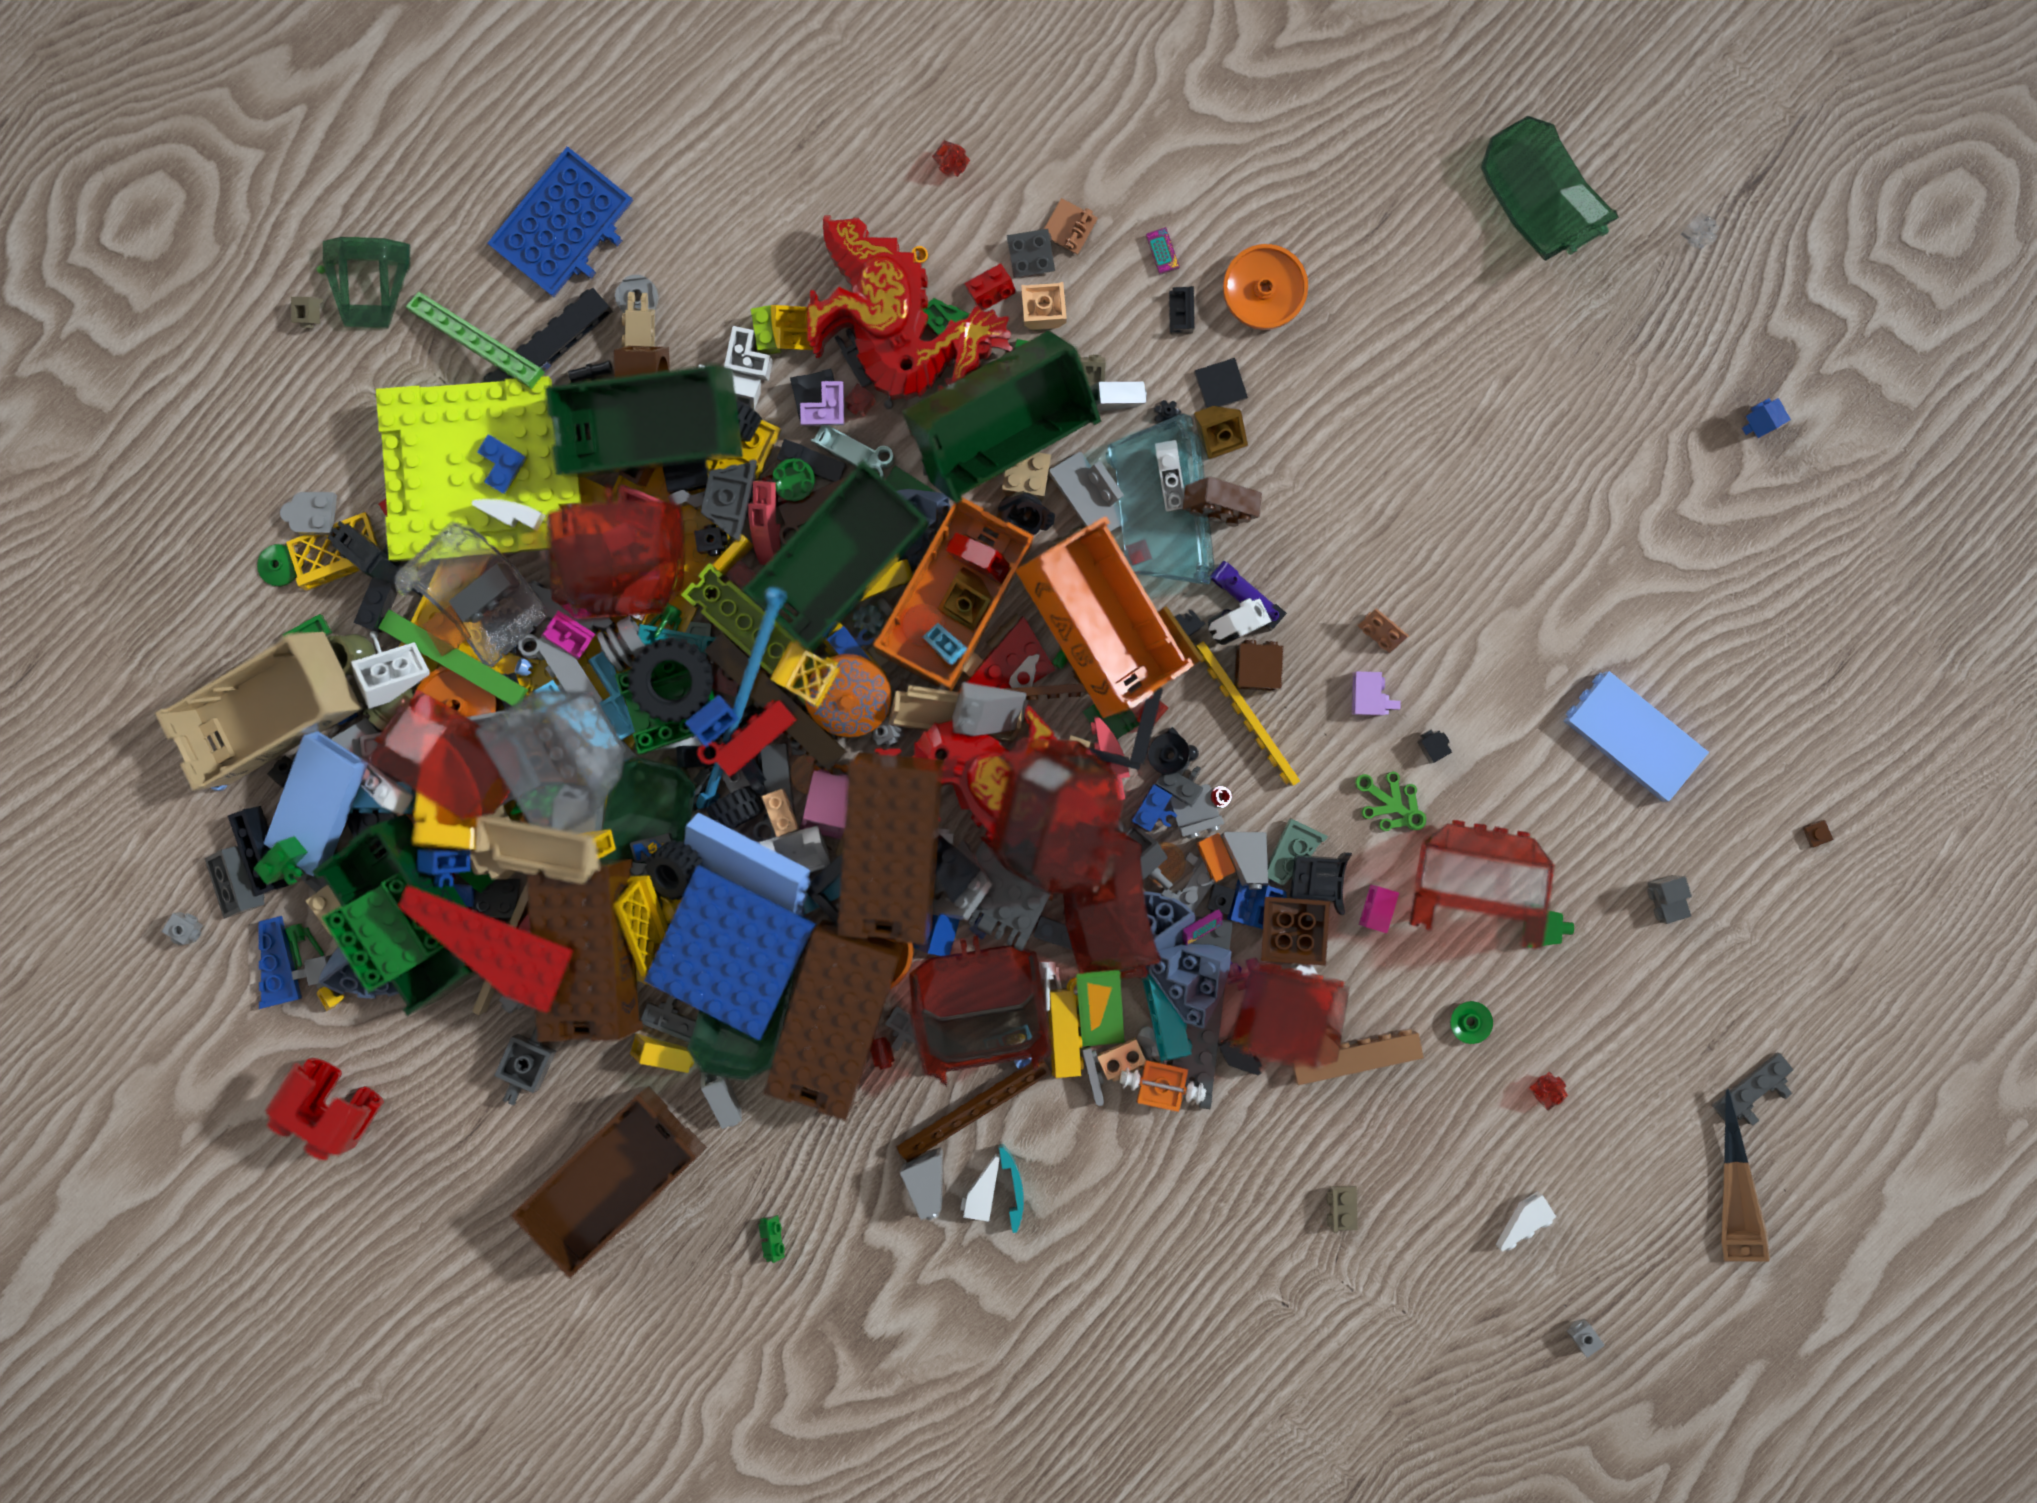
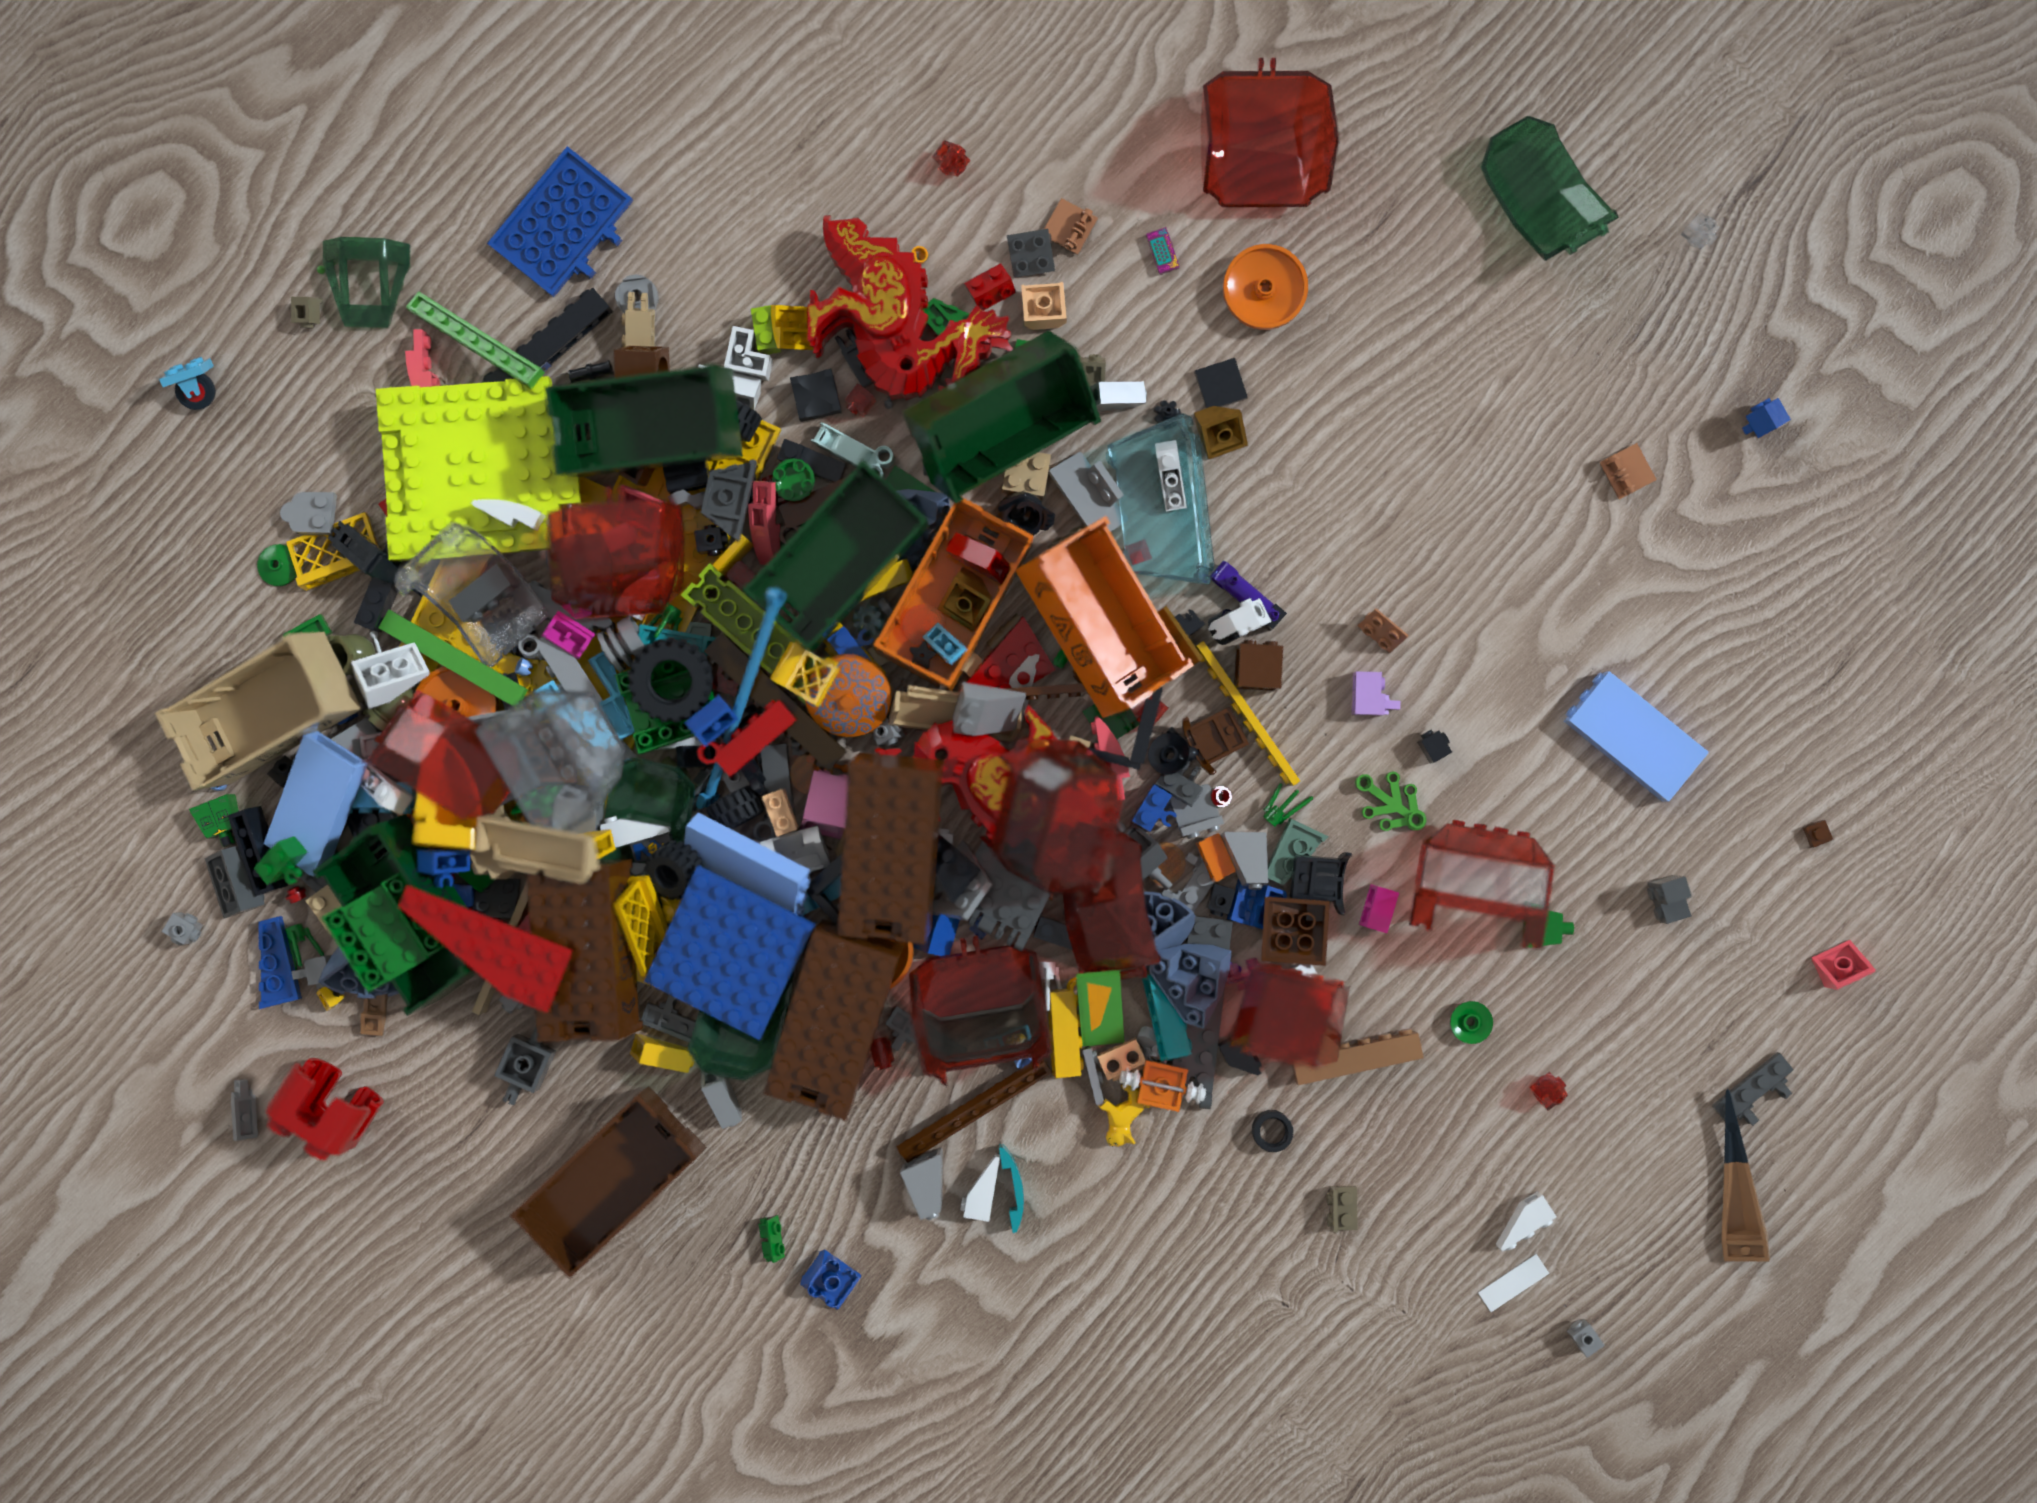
clear orange piece [423,606,471,656] -> none
blue plate [477,434,527,494] -> none
lavender plate [800,381,844,426] -> none
black hinge [1169,286,1195,334] -> none
reddish brown brick [1182,476,1262,527] -> none
magenta tile [1182,909,1223,946] -> none
none -> plate [159,357,216,410]
none -> green torso [189,794,239,847]
none -> light grey hinge [231,1079,258,1141]
none -> red plate [285,886,306,904]
none -> medium nougat slope [361,994,388,1036]
none -> coral slope [405,329,440,387]
none -> white slope [600,816,671,848]
none -> blue slope [800,1250,861,1310]
none -> black plate [909,641,937,669]
none -> yellow animal [1099,1084,1151,1147]
none -> reddish brown piece [1182,707,1249,775]
none -> clear red windscreen [1201,58,1340,207]
none -> black tyre [1252,1110,1294,1152]
none -> green plant [1263,783,1313,827]
none -> white sticker [1478,1254,1549,1312]
none -> nougat hinge [1599,443,1657,499]
none -> coral slope [1812,940,1876,990]

